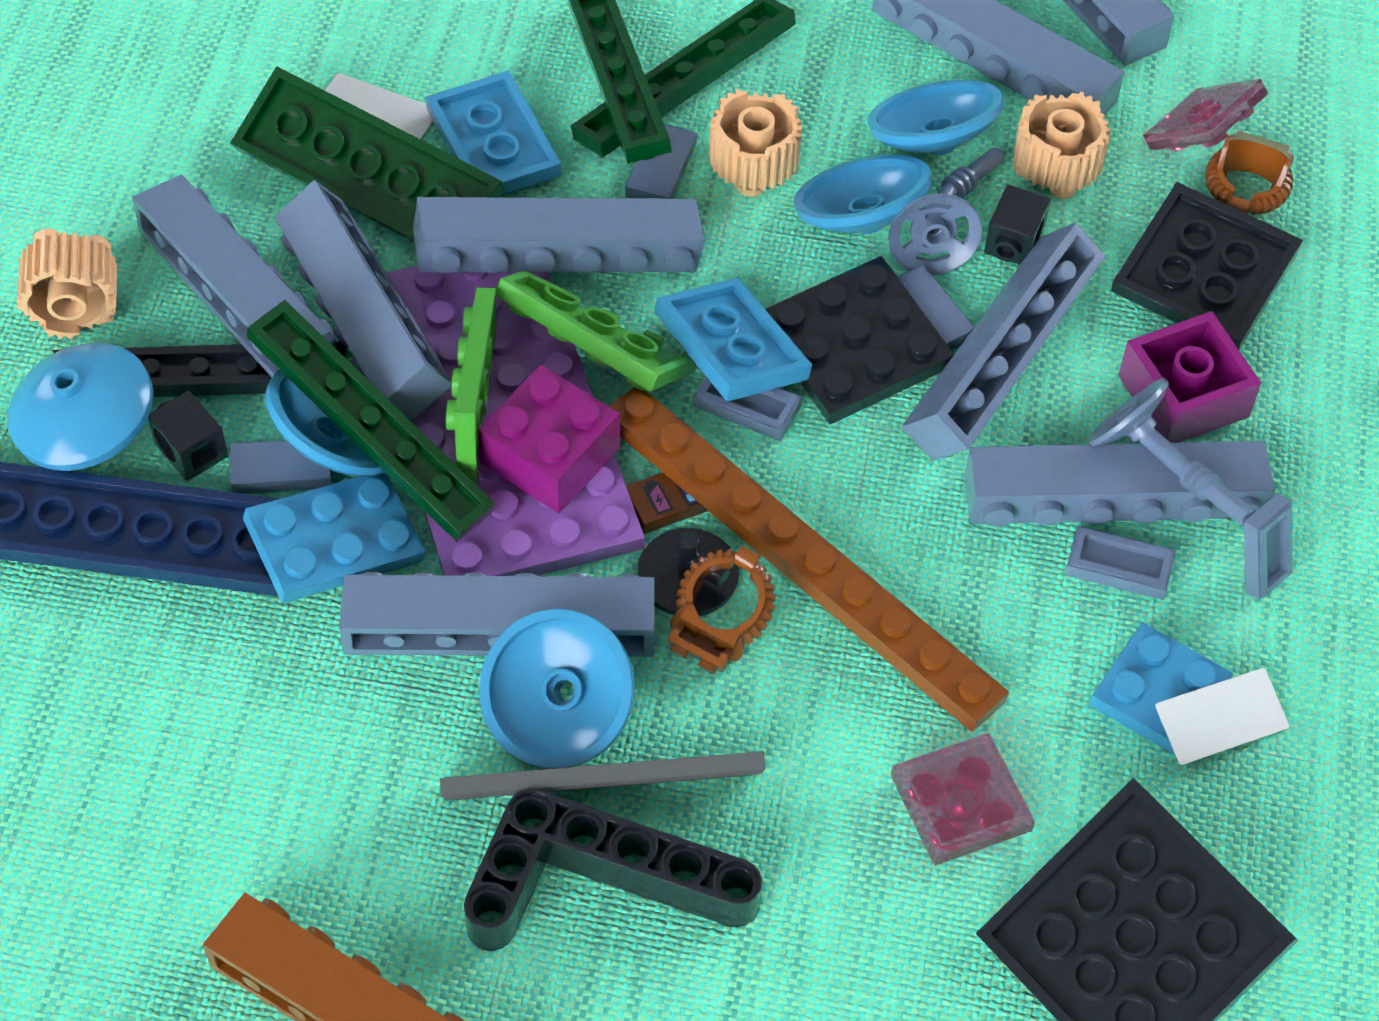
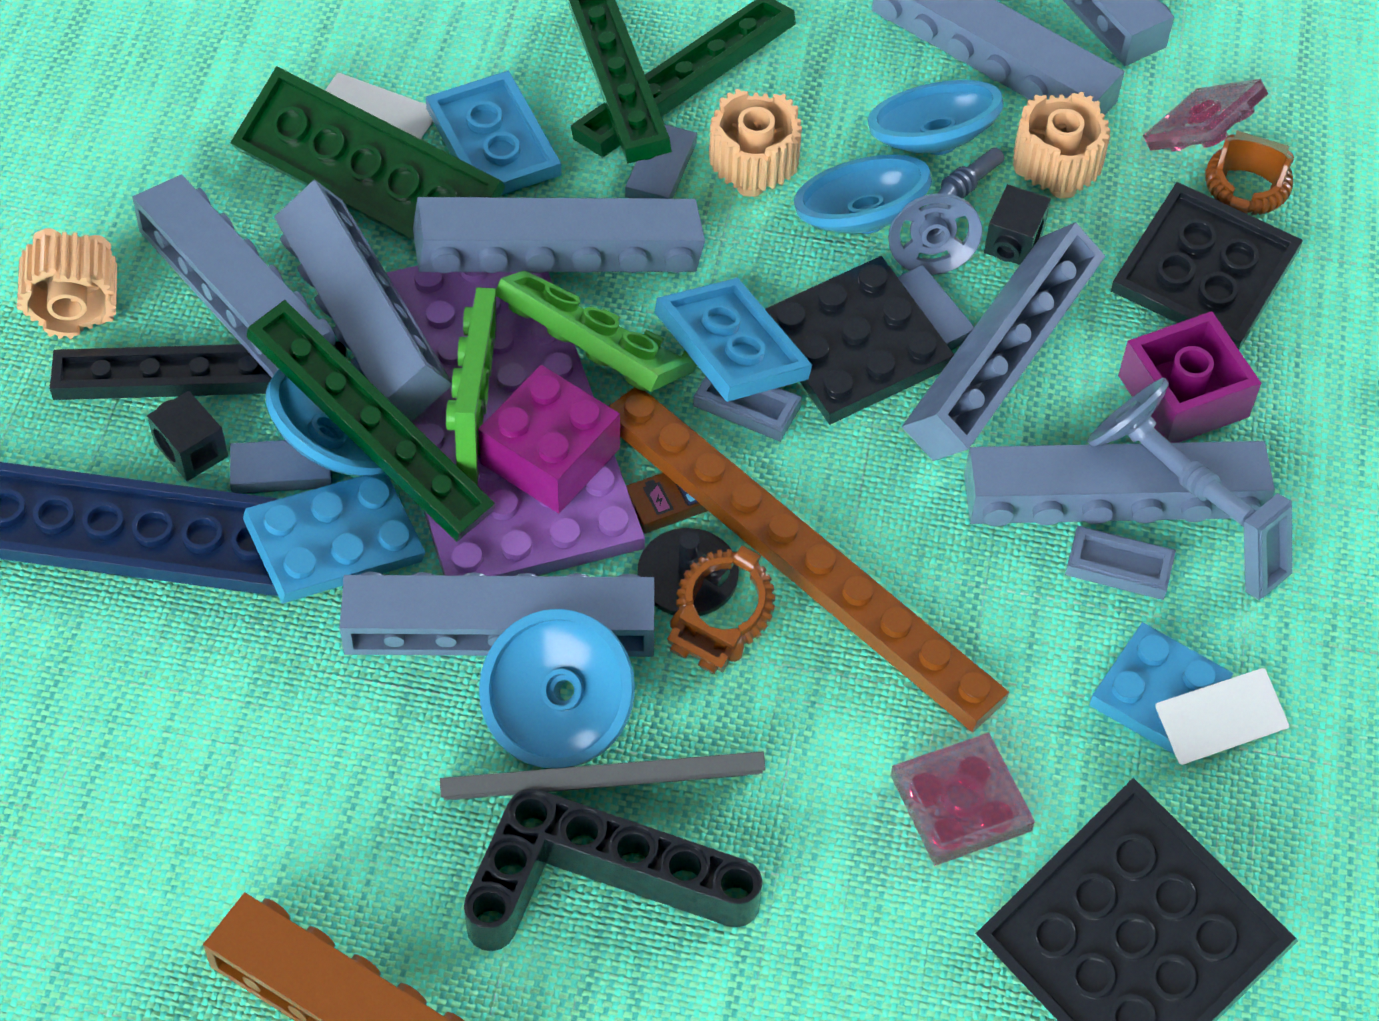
dark azure dish [7,343,154,471] -> none

